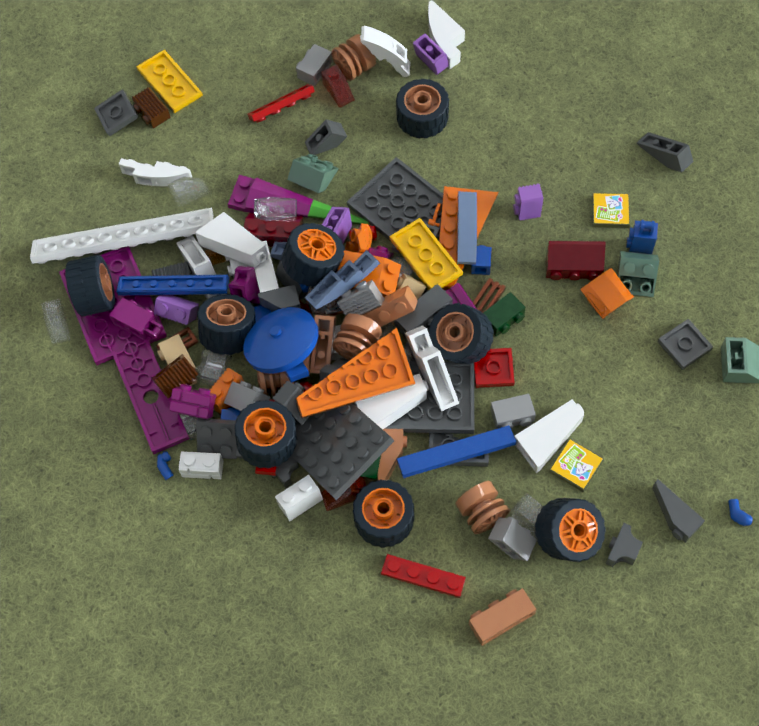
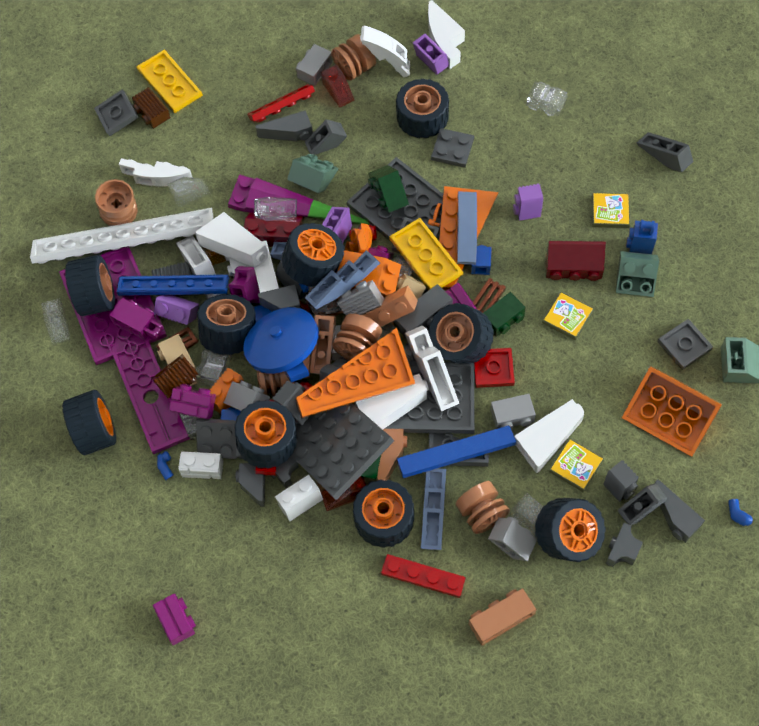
orange slope [580,268,634,319] -> none
none -> black wheel [62,389,117,456]
none -> nougat wheel [95,179,138,226]
none -> magenta brick [153,594,196,645]
none -> dark grey slope [236,463,265,507]
none -> dark grey slope [255,110,313,141]
none -> dark green brick [368,165,409,213]
none -> sand blue slope [421,468,446,550]
none -> dark grey plate [431,128,474,168]
none -> clear brick [526,81,568,116]
none -> tile [542,292,594,340]
none -> dark grey brick [603,461,639,502]
none -> dark grey brick [618,483,667,525]
none -> orange slope [622,366,722,457]

